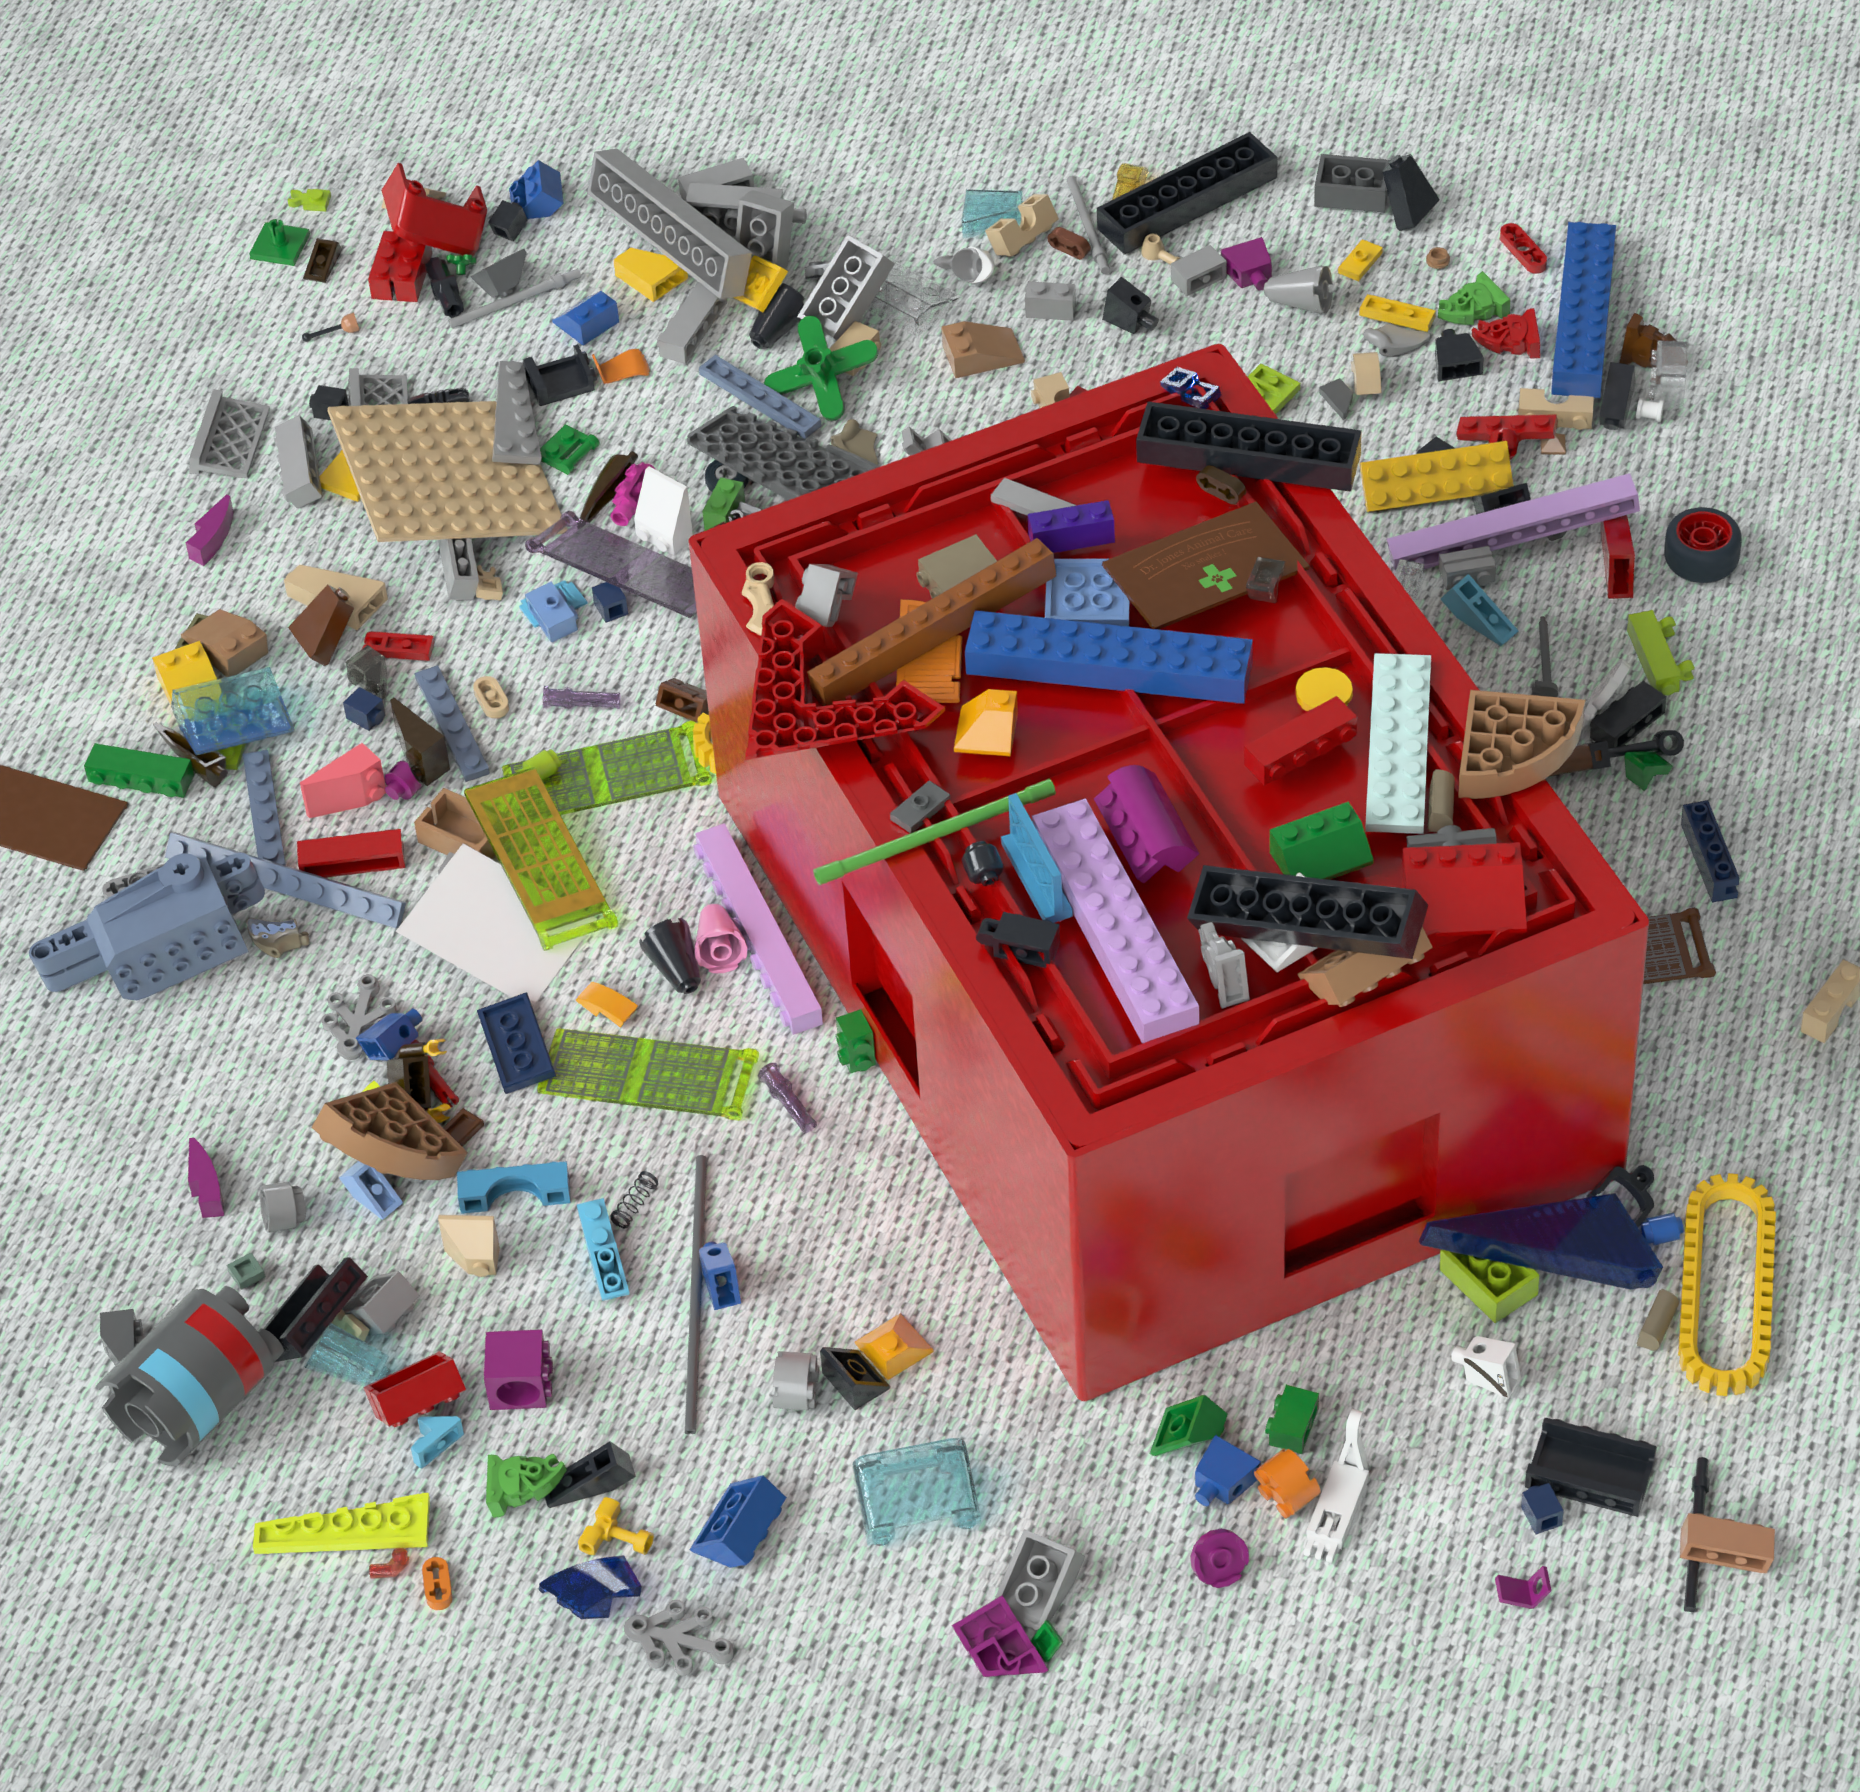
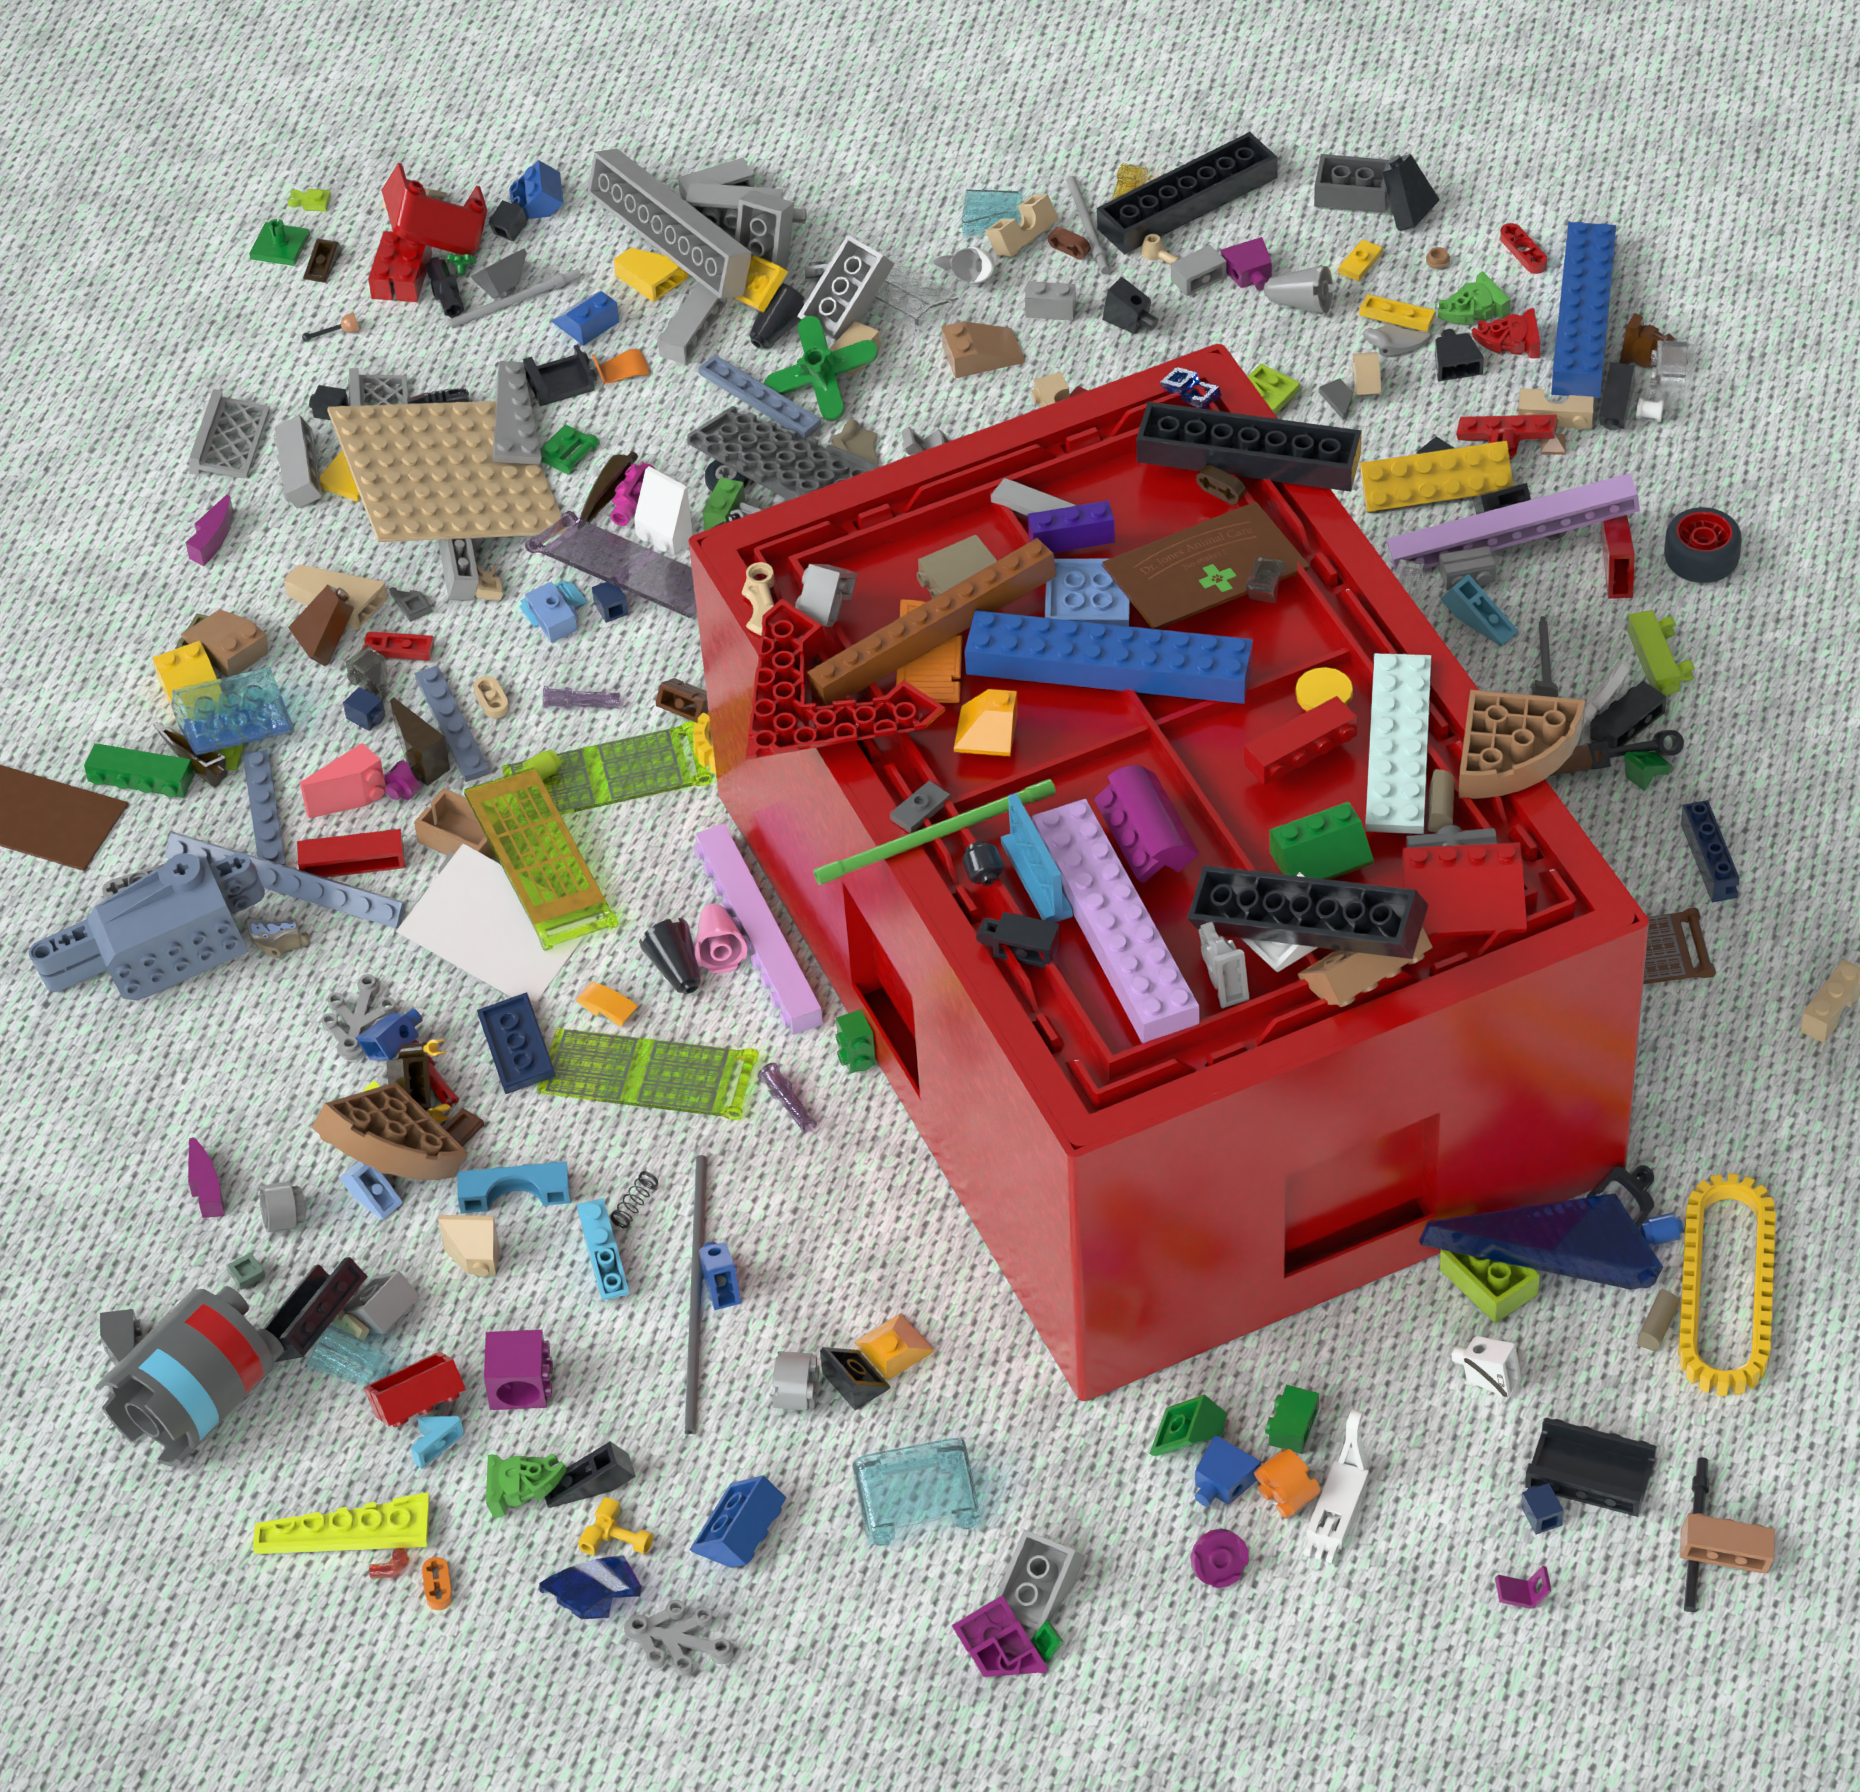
none -> dark grey tile [389,587,432,622]

